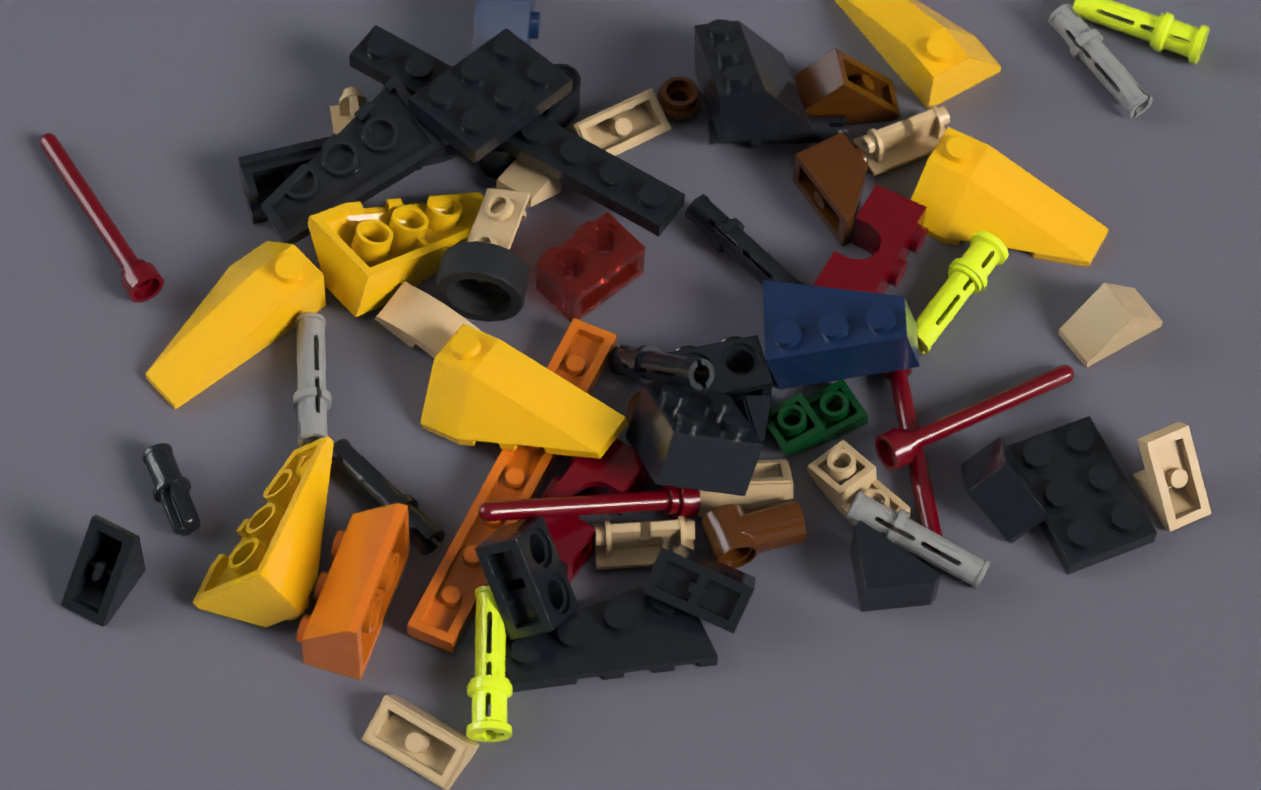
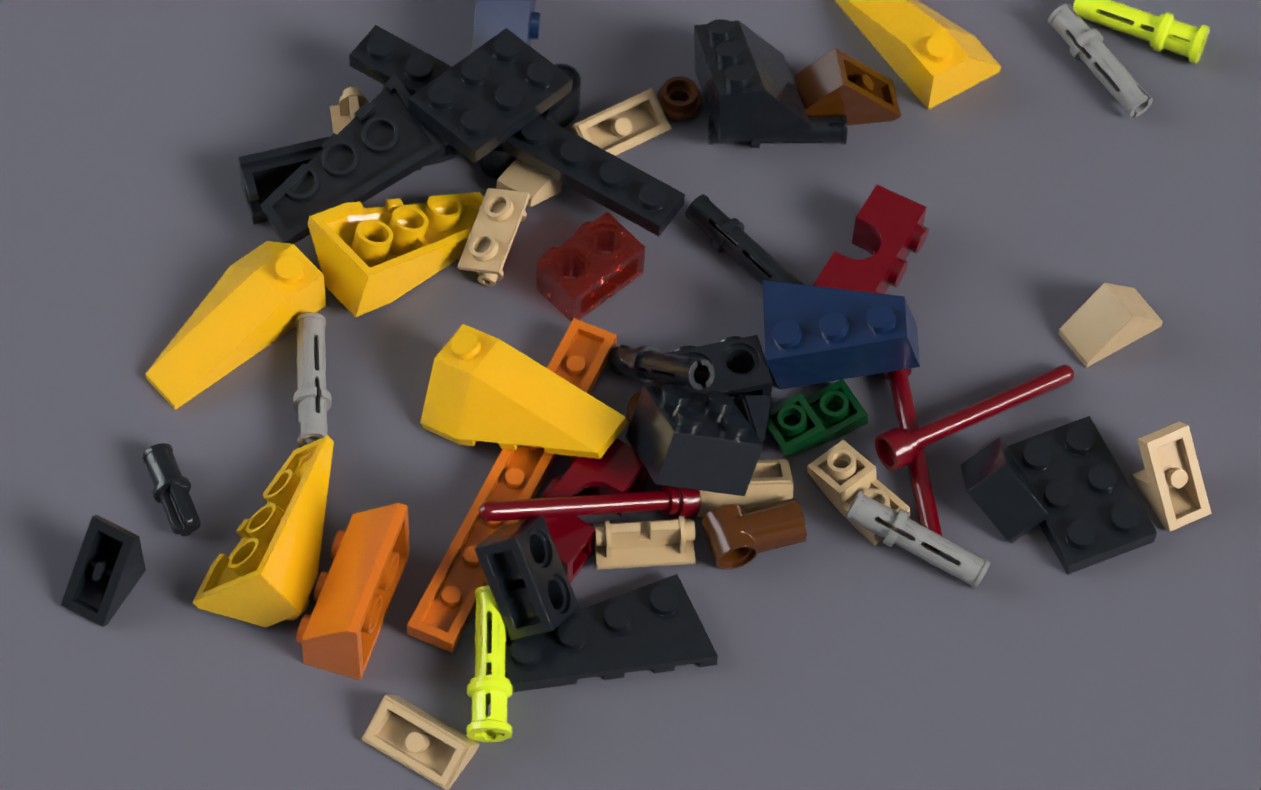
dark red piece [39,133,164,303] -> none
black pin [331,439,445,555] -> none
tan slope [375,282,481,358] -> none
black tyre [435,241,529,322] -> none
black hinge [642,537,756,634] -> none
reddish brown slope [793,132,868,247] -> none
black slope [850,520,941,612] -> none
tan hinge [852,105,950,176] -> none
yellow wedge [911,127,1109,267] -> none
neon yellow pin [915,231,1009,355] -> none

